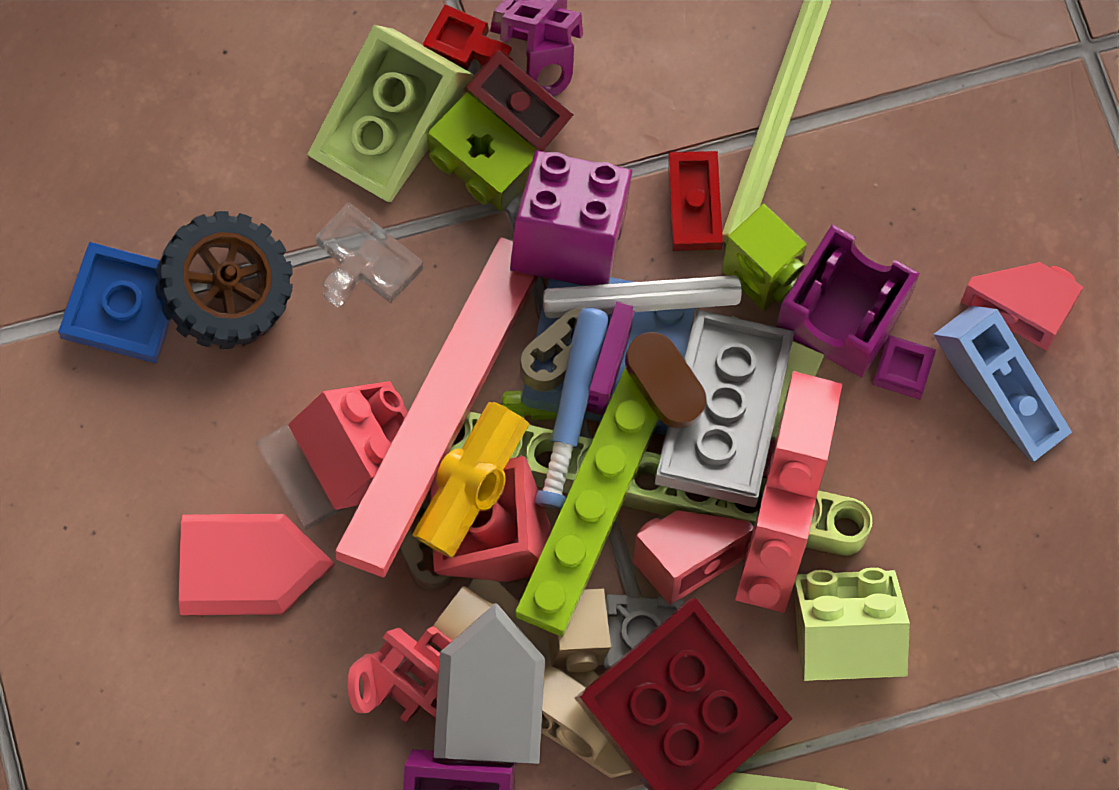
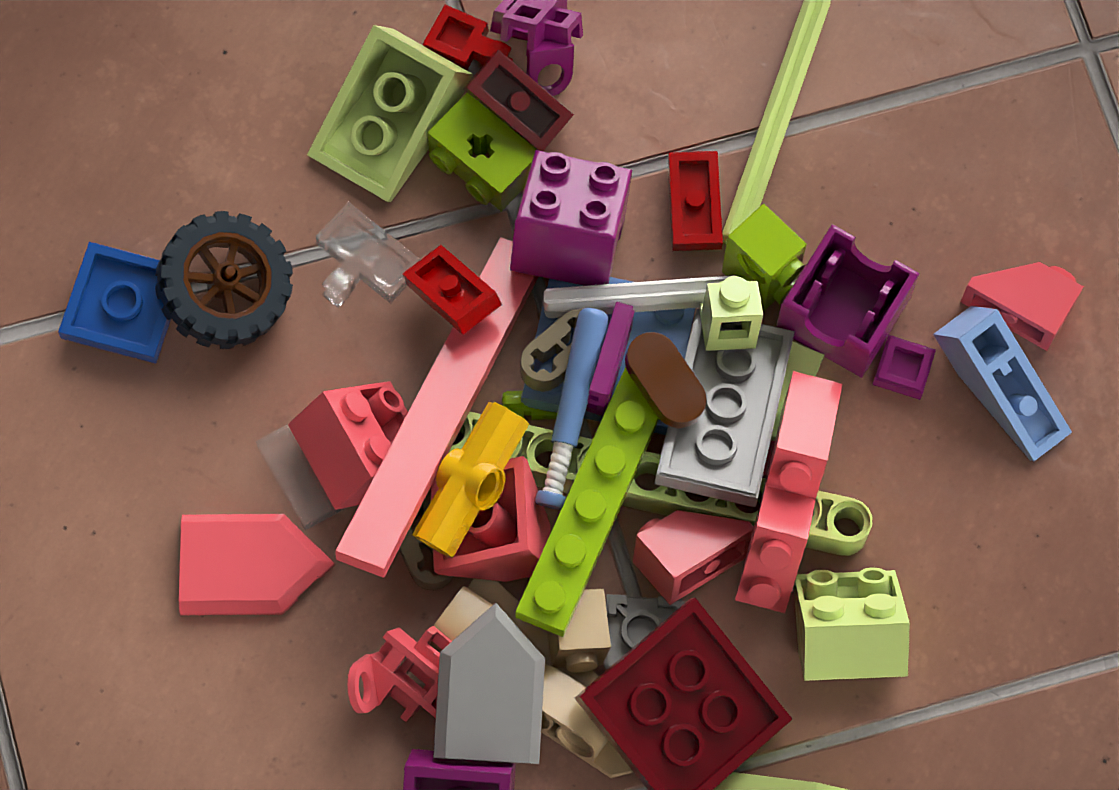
none -> red plate [402,245,502,335]
none -> yellowish green brick [699,276,763,351]

